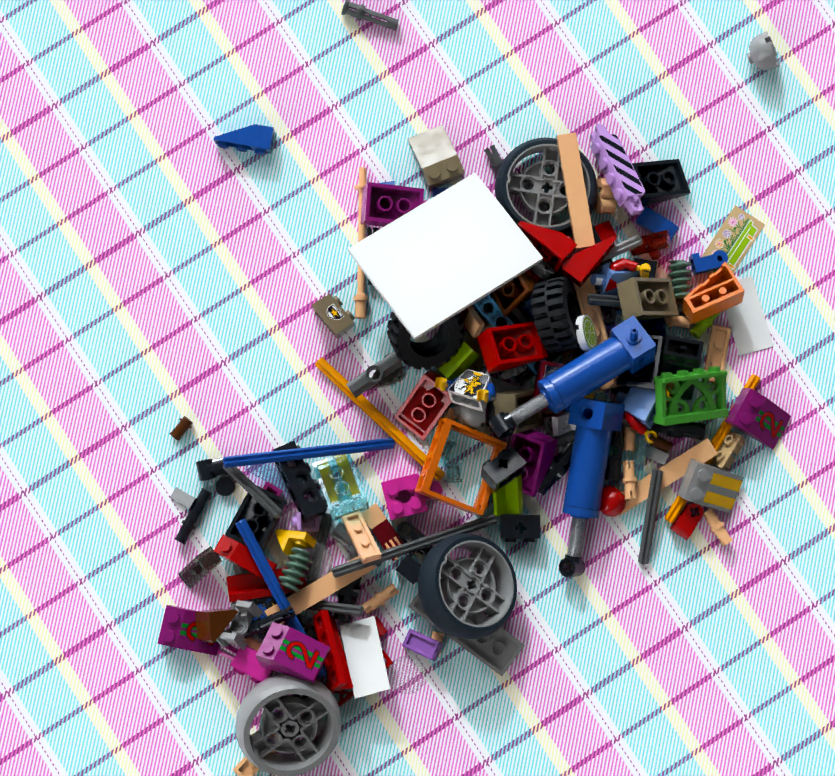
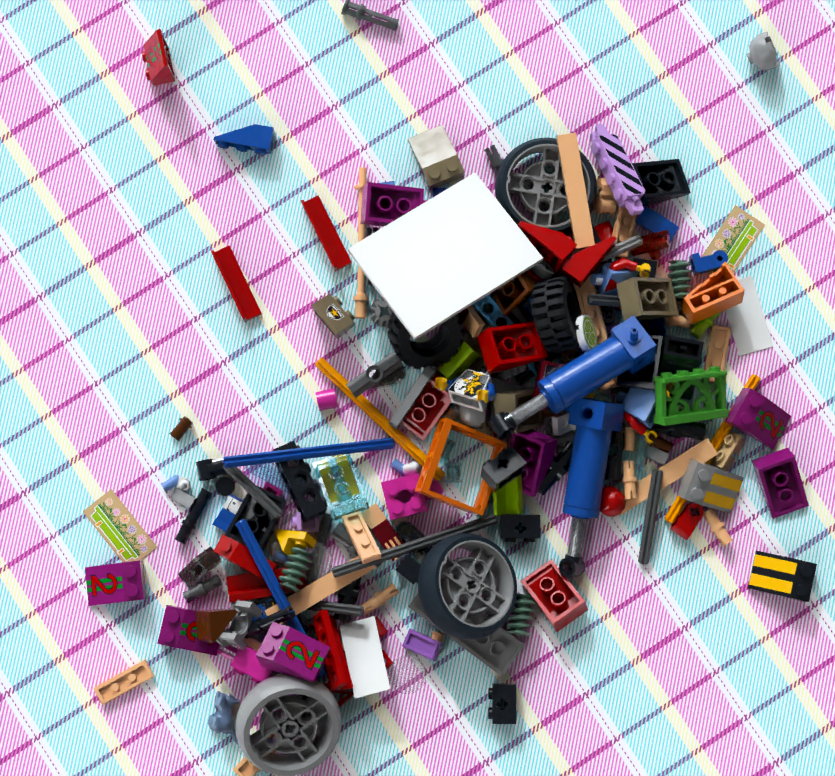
none -> sticker [83,489,157,562]
none -> magenta slope [85,560,147,606]
none -> light nougat tile [93,659,155,705]
none -> red slope [142,29,175,86]
none -> arm [161,475,190,492]
none -> dark grey pin [183,574,223,603]
none -> sand blue animal [208,691,240,745]
none -> red panel [211,245,262,322]
none -> blue leg [212,494,243,532]
none -> arm [270,539,291,565]
none -> red panel [301,195,352,272]
none -> dark pink brick [315,388,338,411]
none -> light grey gear [370,297,393,327]
none -> beam [388,365,436,429]
none -> arm [390,459,420,476]
none -> black brick [488,683,516,724]
none -> sand green piece [506,593,536,636]
none -> red slope [520,559,588,632]
none -> light nougat tile [612,205,637,259]
none -> slope [747,551,817,602]
none -> magenta slope [752,448,809,519]

